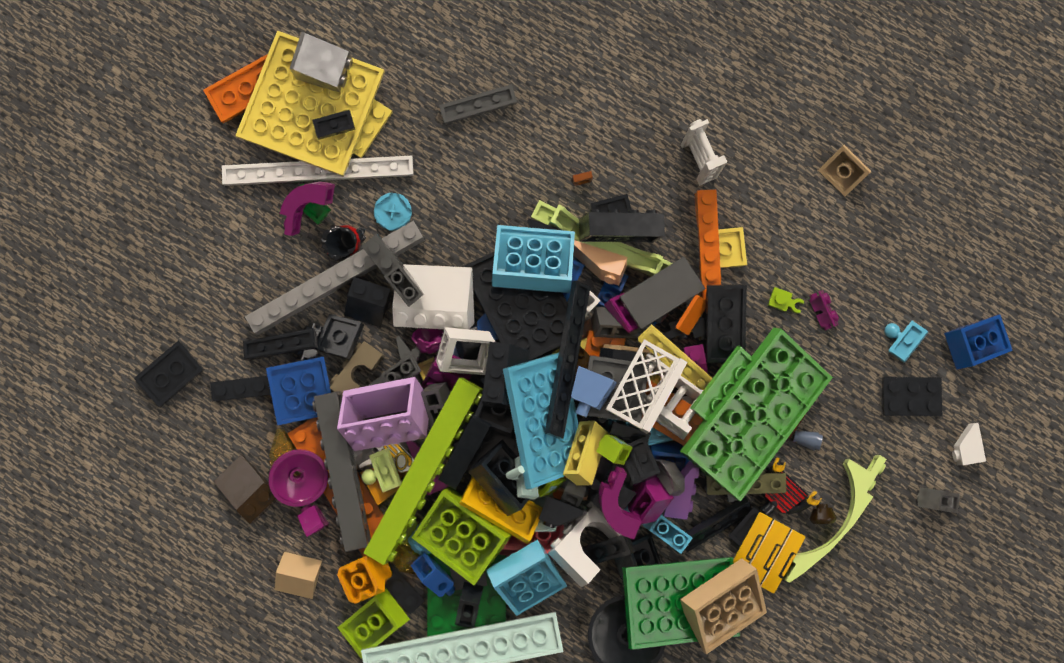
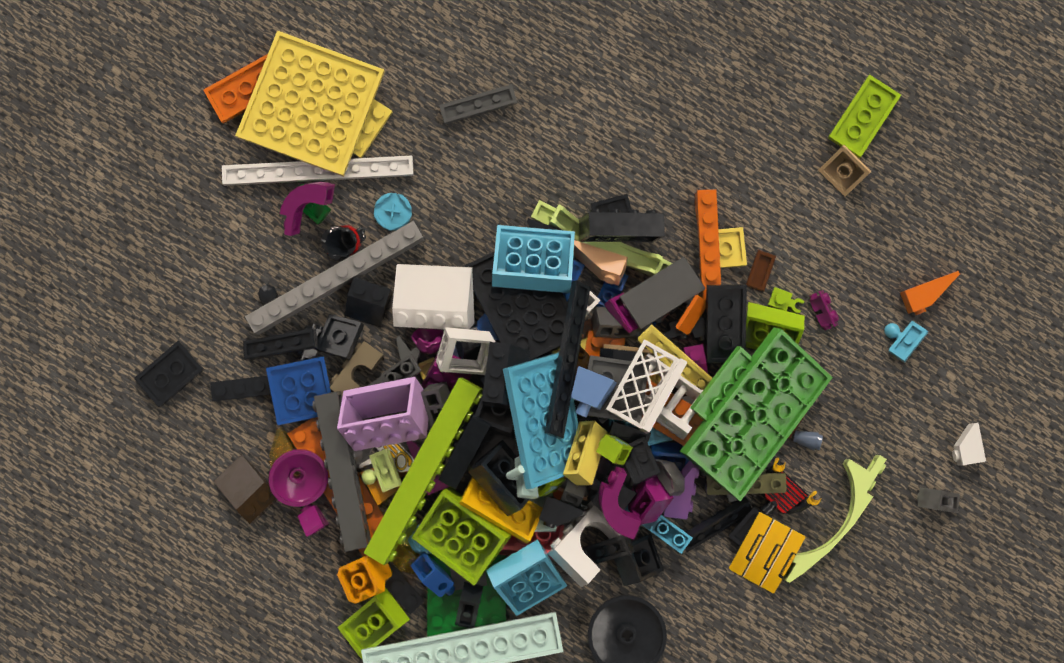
tan slope [275,552,322,599] -> none
flat silver slope [289,32,353,93] -> none
black plate [312,109,356,140] -> none
dark grey slope [362,234,424,307] -> none
dark orange tile [572,171,593,186] -> none
green plate [623,557,740,649] -> none
tan slope [680,558,767,654] -> none
white fence [681,119,727,186] -> none
dark brown cone [810,504,837,524] -> none
black plate [882,377,942,416] -> none
blue slope [944,314,1013,370] -> none
none -> black tile [258,284,278,303]
none -> reddish brown tile [746,250,776,292]
none -> lime slope [746,302,805,350]
none -> lime plate [828,74,901,158]
none -> orange slope [900,271,960,316]

